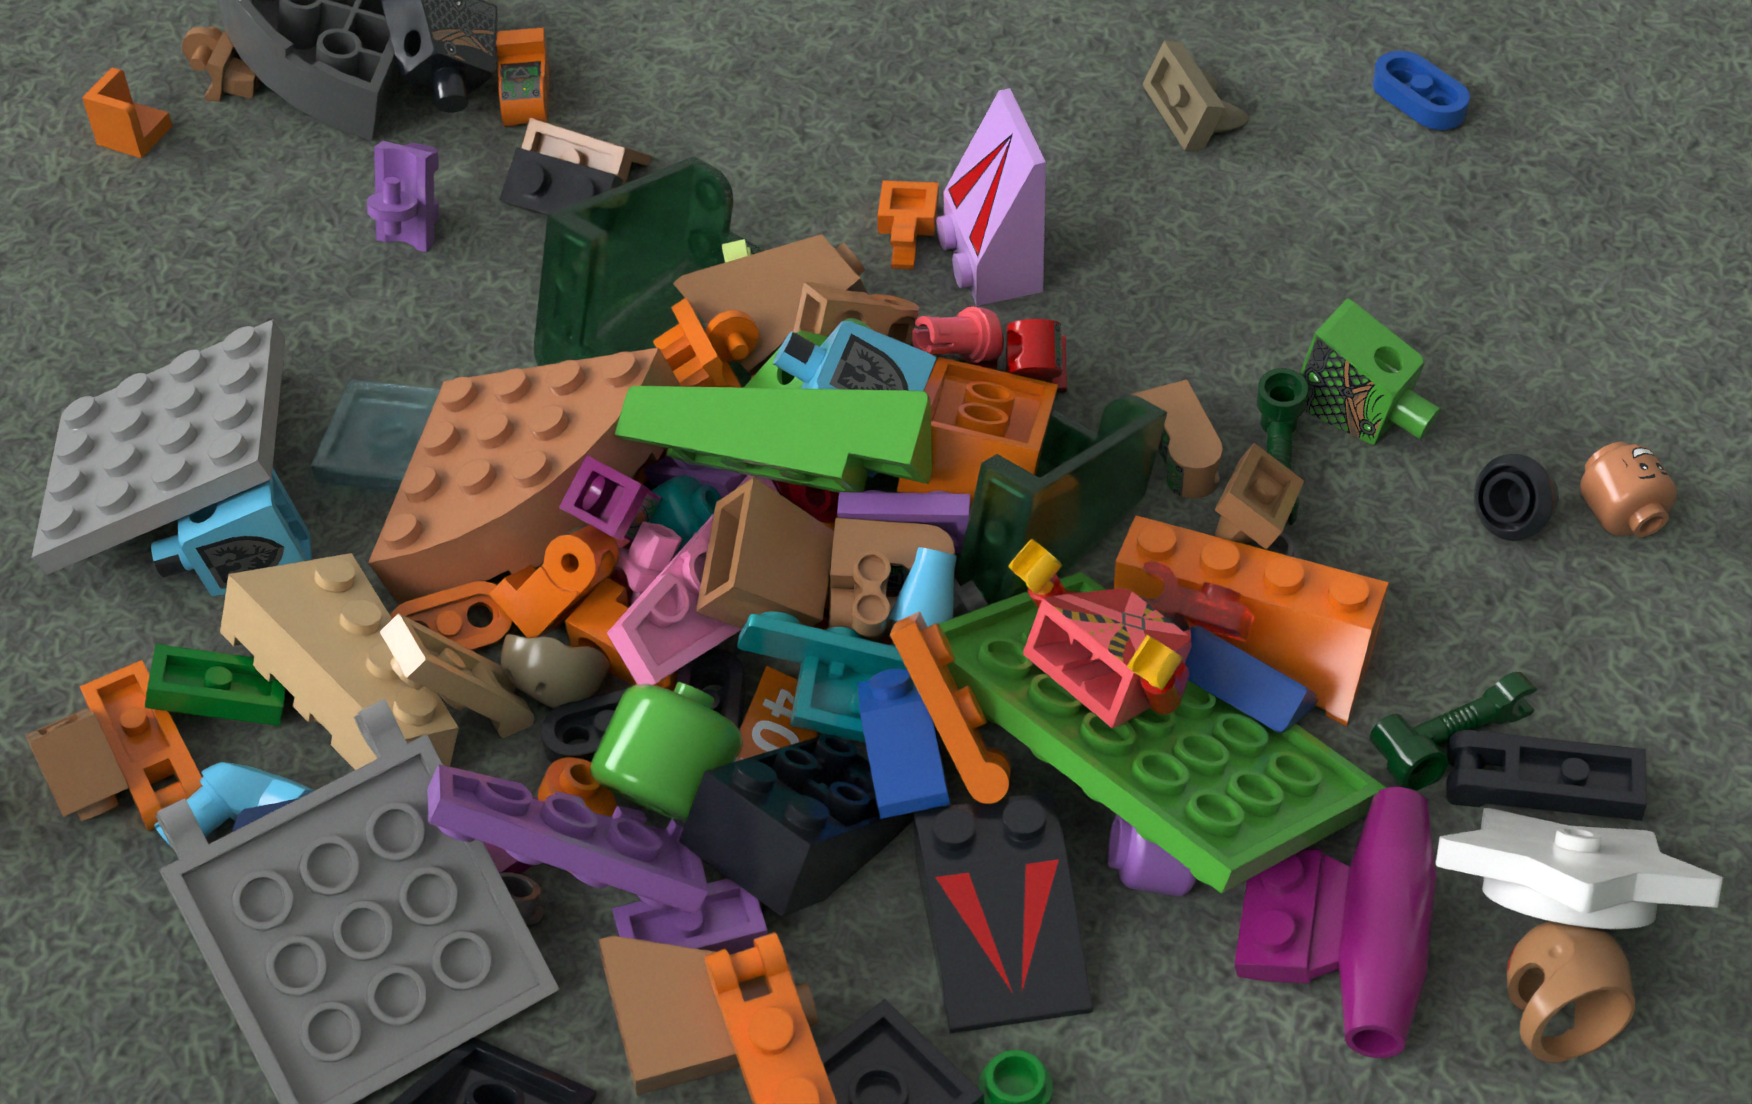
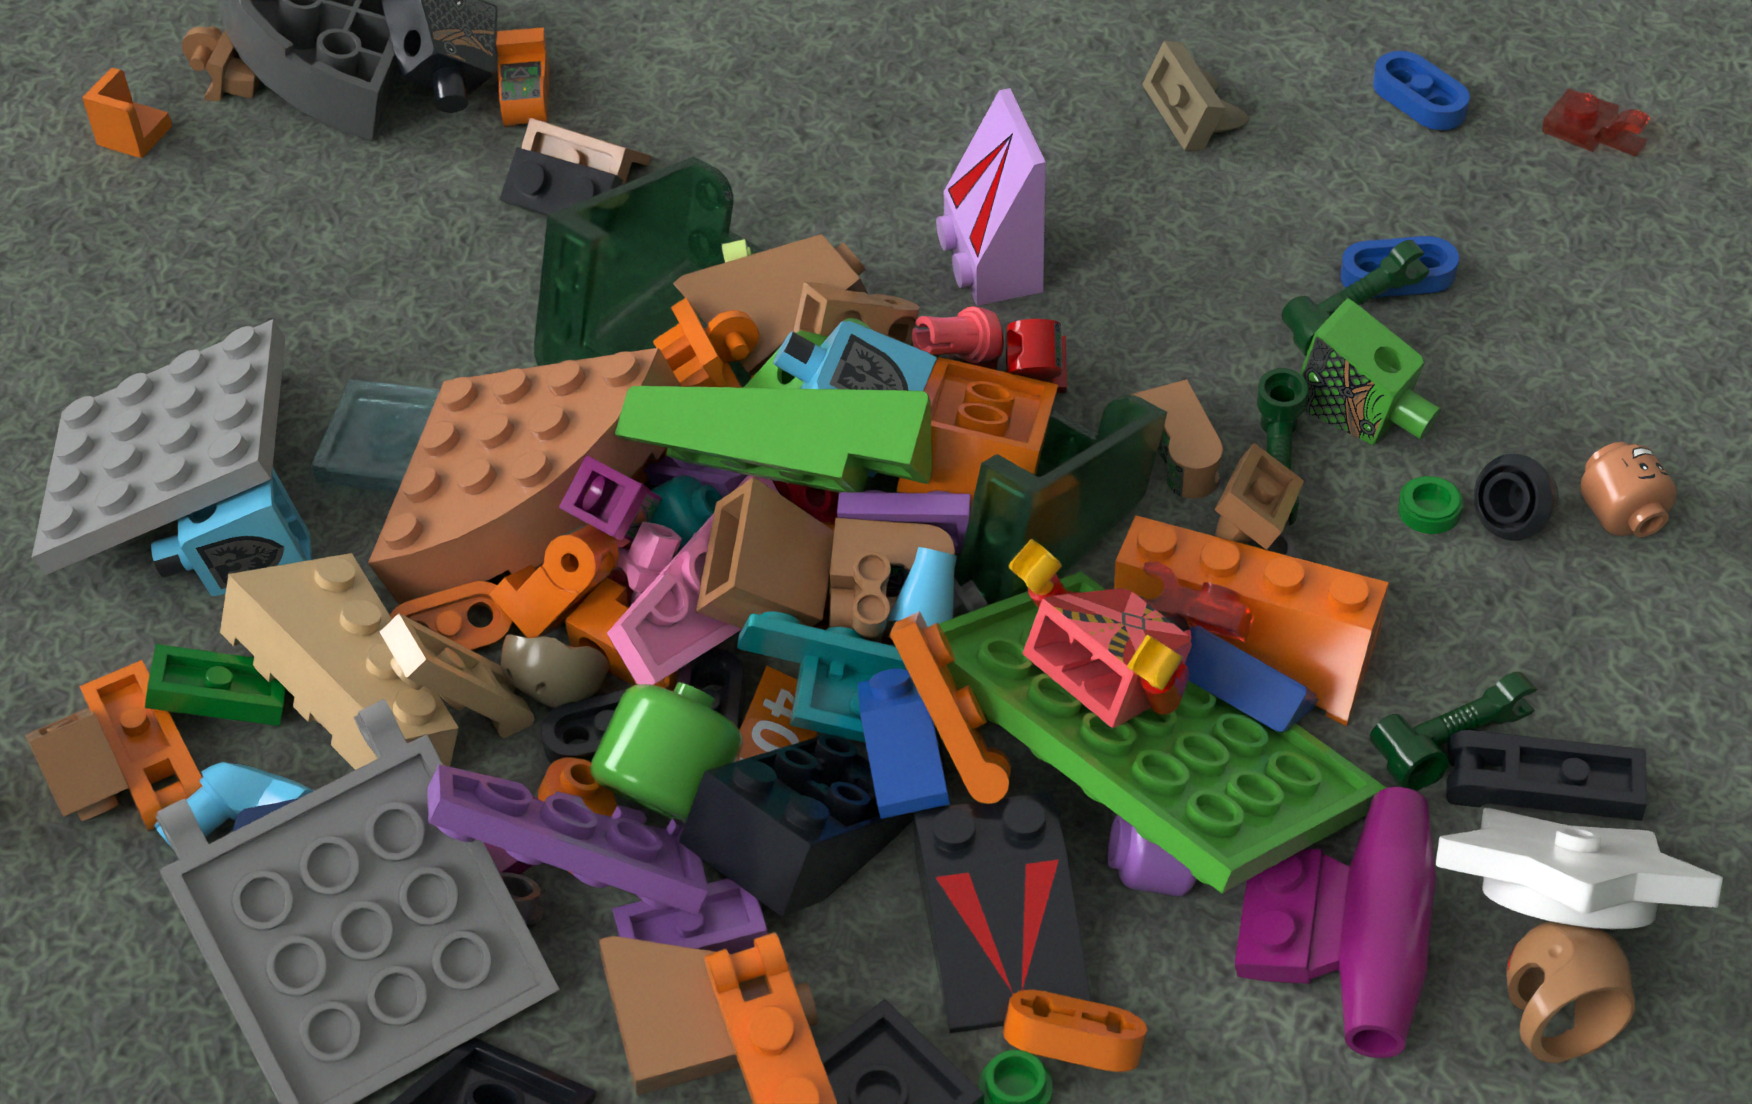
medium lavender hips [367,141,439,252] -> none
orange plate [877,180,939,270] -> none
none -> orange beam [1003,990,1147,1072]
none -> dark green brick [1281,240,1430,357]
none -> blue plate [1340,236,1459,298]
none -> green tile [1398,476,1463,534]
none -> clear red plate [1542,88,1650,157]

